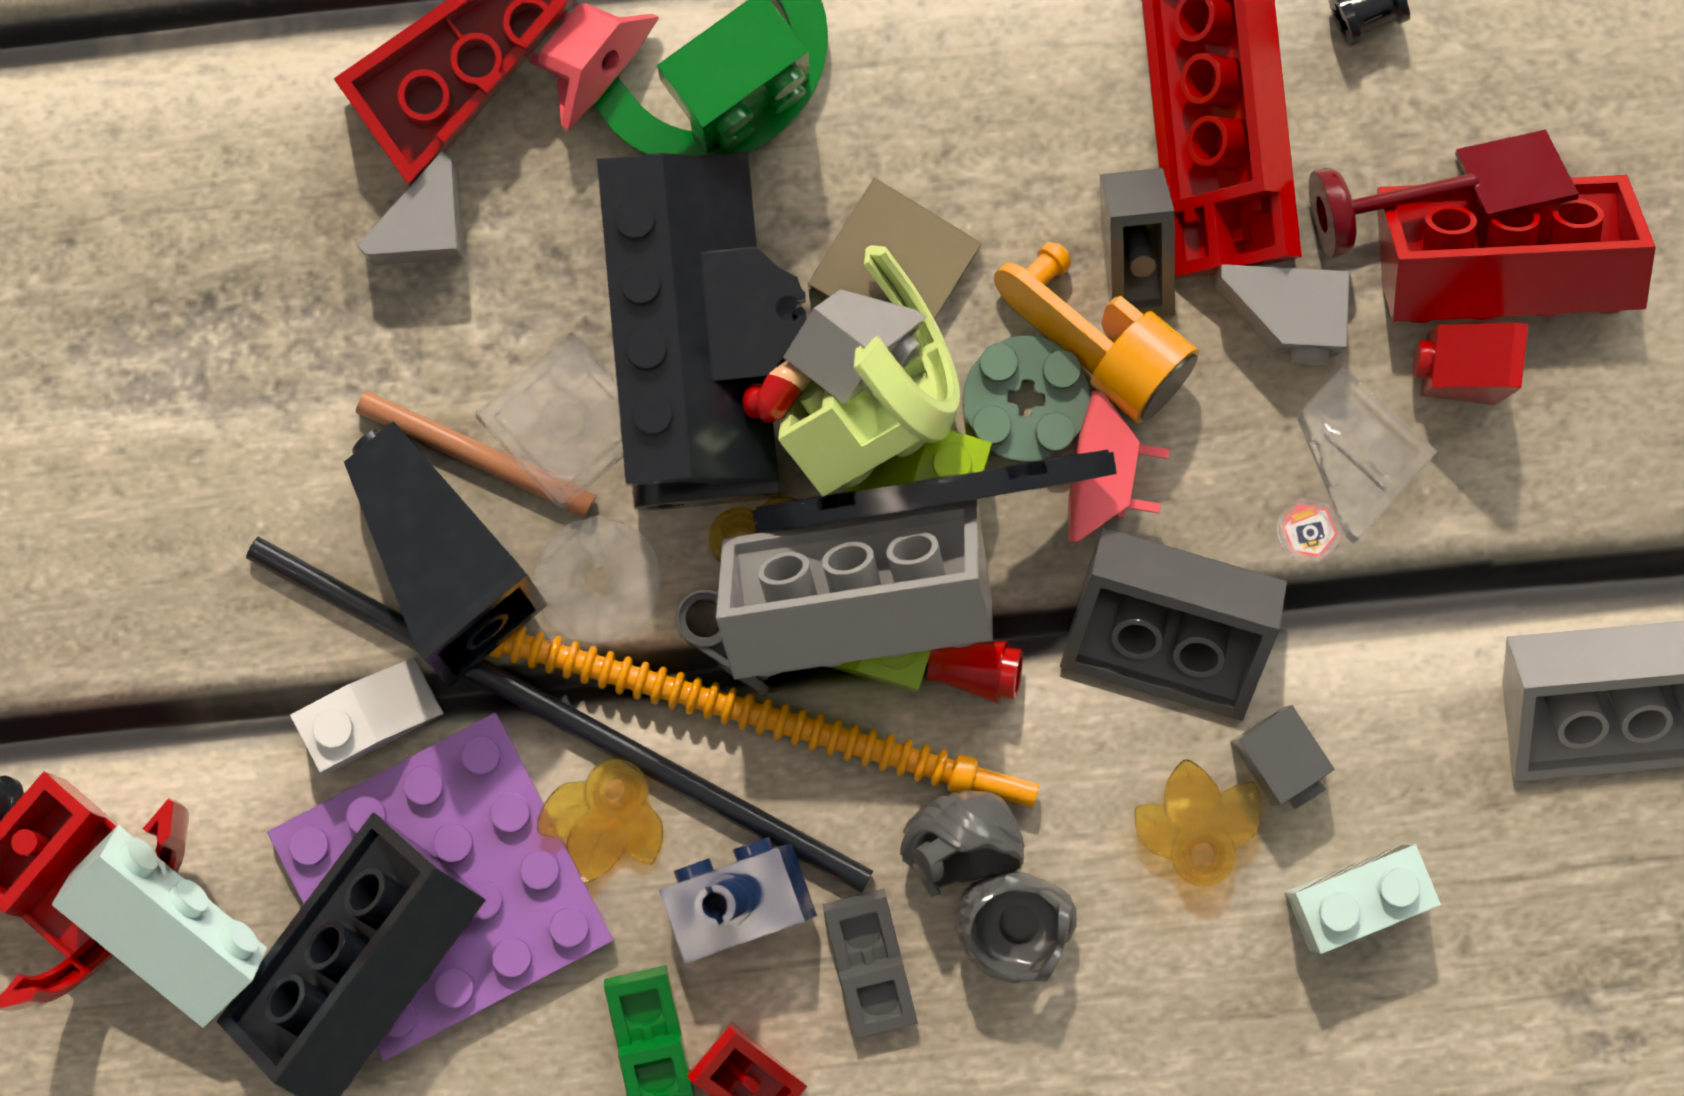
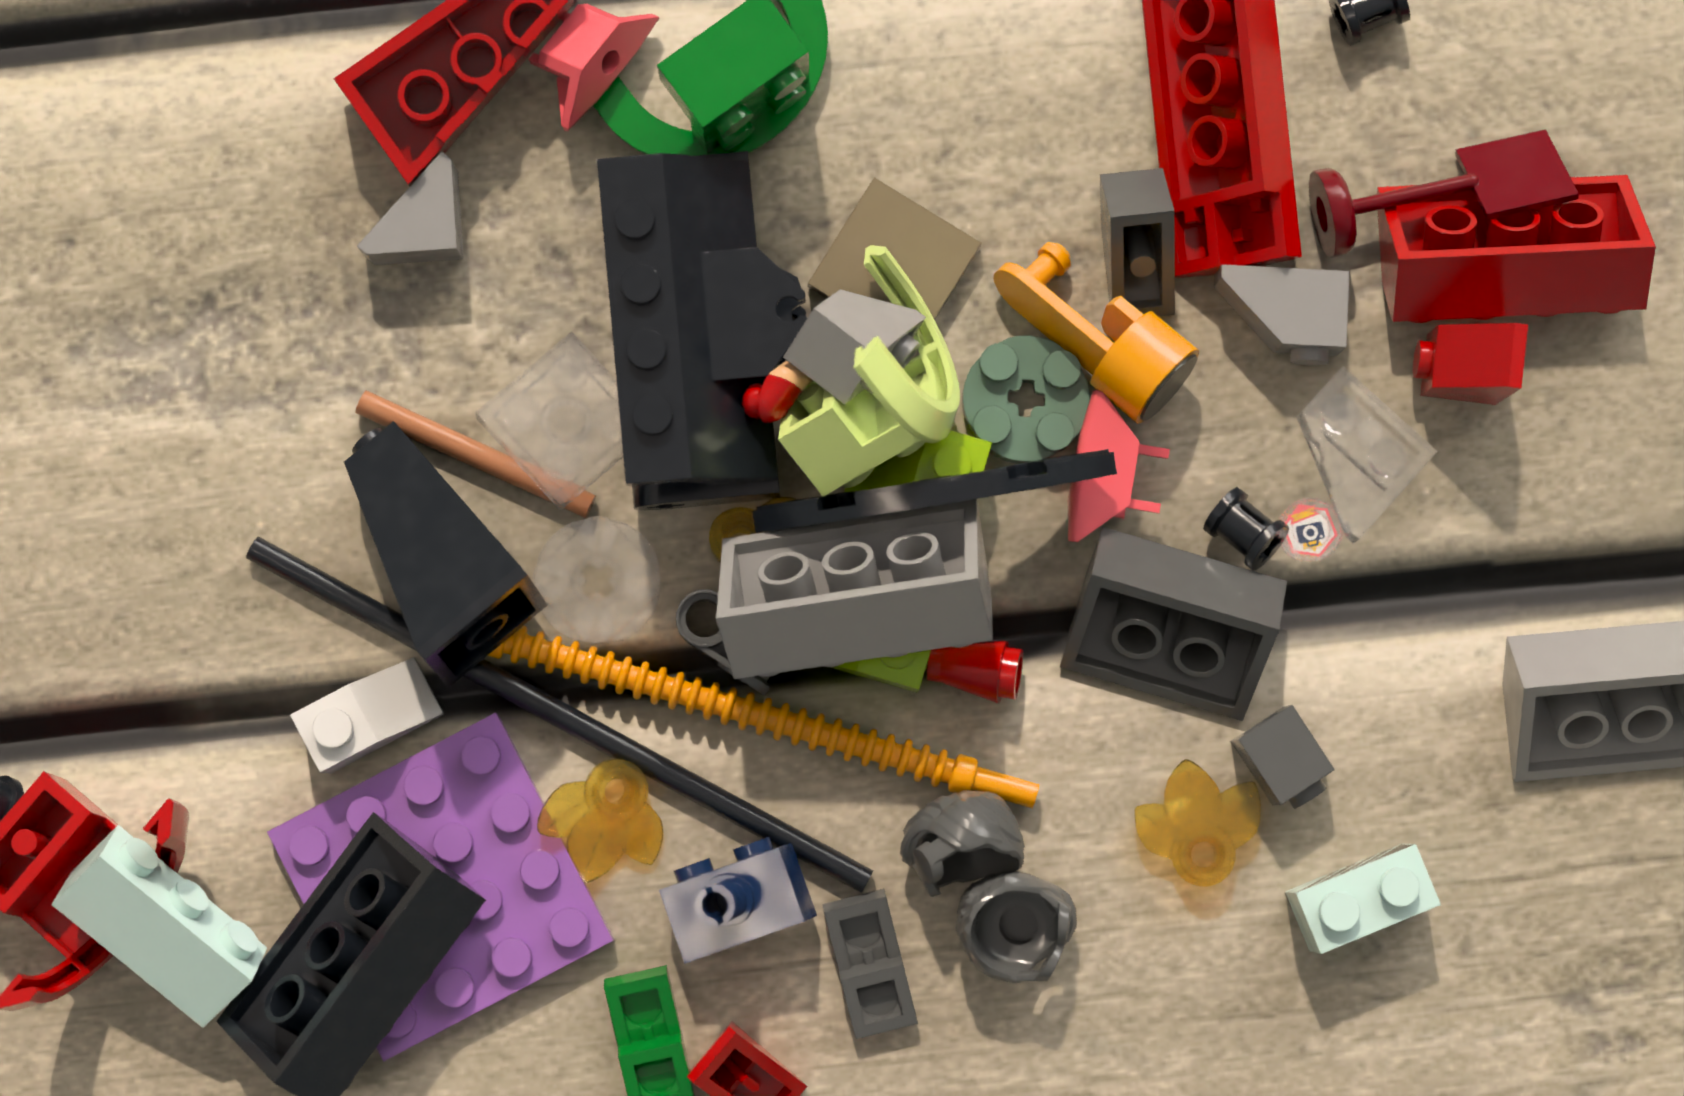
none -> black bush [1203,487,1289,571]

